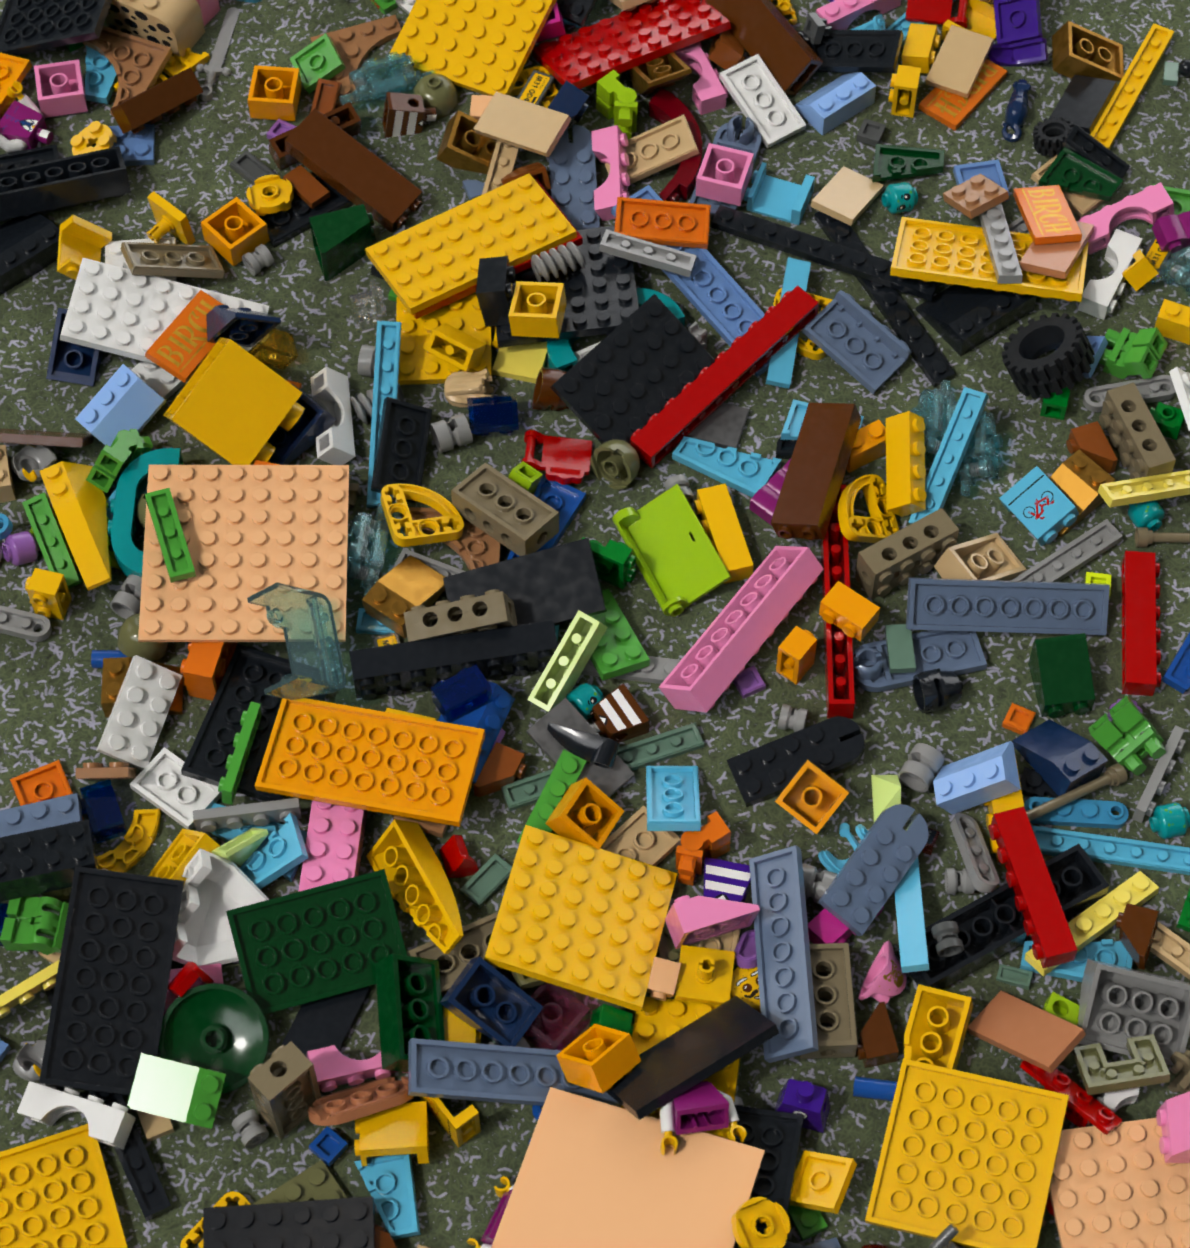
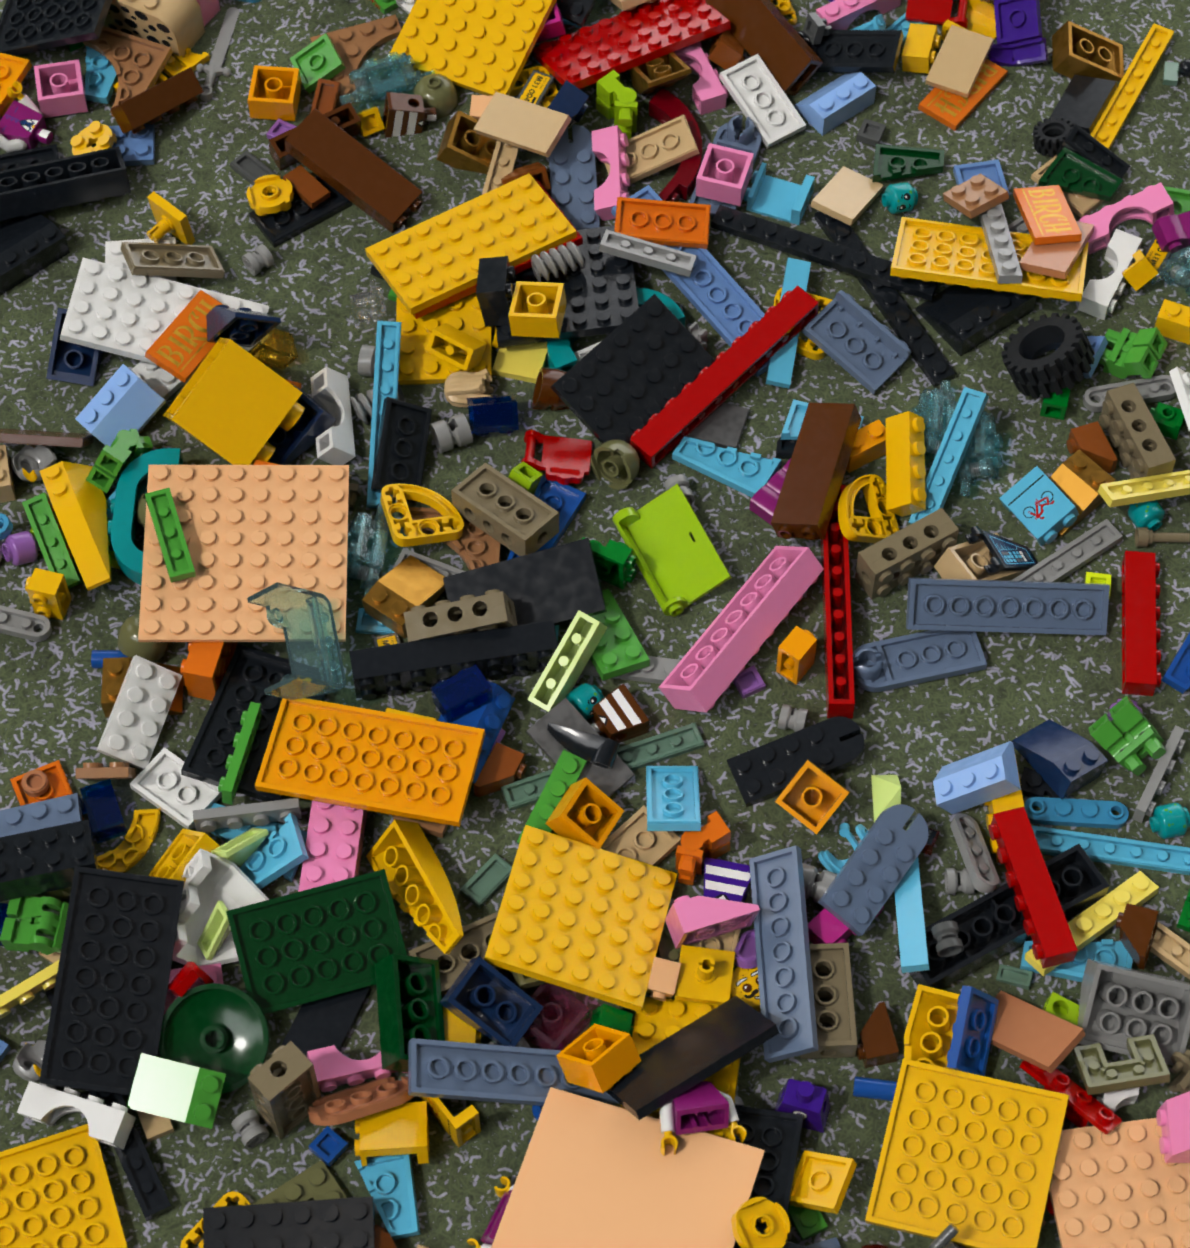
yellow panel [57,215,112,280] -> none
light grey wheel [110,574,142,619] -> none
light orange brick [201,197,270,267] -> none
dark green slope [309,204,376,281] -> none
red tile [439,834,479,878] -> none
sand blue tile [462,180,485,200] -> none
yellow brick [693,483,754,584] -> none
light orange brick [819,581,880,642] -> none
bright pink hat [858,940,906,1005] -> none
sand green tile [884,624,916,674] -> none
yellow brick [888,65,921,118] -> none
light grey wheel [898,743,944,793] -> none
black helmet [912,668,963,714] -> none
dark blue animal [1002,79,1031,142] -> none
orange tile [1002,703,1036,735] -> none
dark tan piece [1026,763,1128,821] -> none
dark green slope [1028,633,1095,718] -> none
none -> nougat tile [21,770,49,797]
none -> yellowish green slope [197,901,231,960]
none -> yellow tile [357,106,385,137]
none -> blue plate [947,985,999,1076]
none -> flag [965,526,1038,575]

